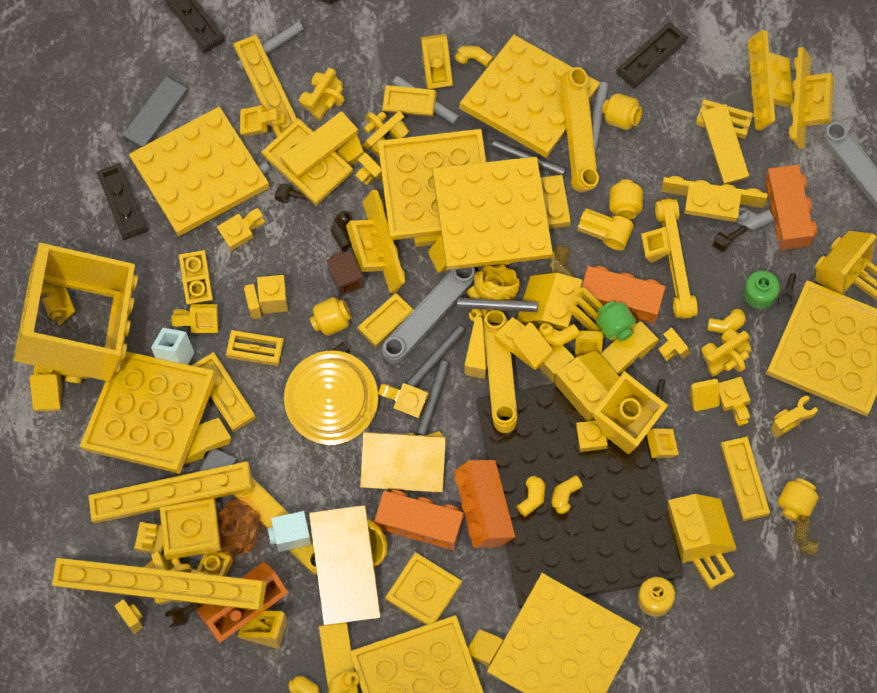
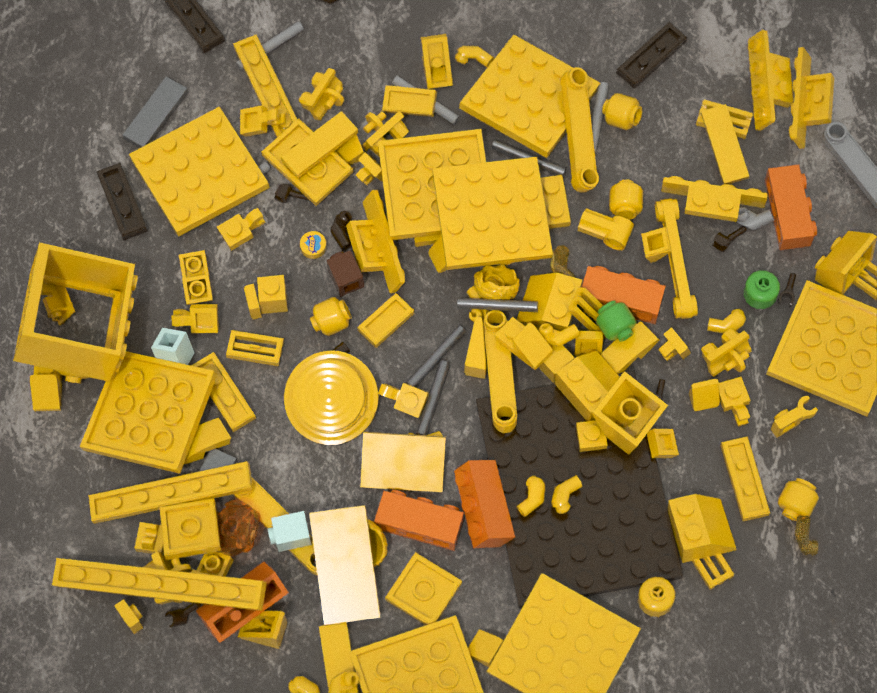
light grey piece [382,267,476,364] -> none
none -> yellow tile [300,231,327,259]

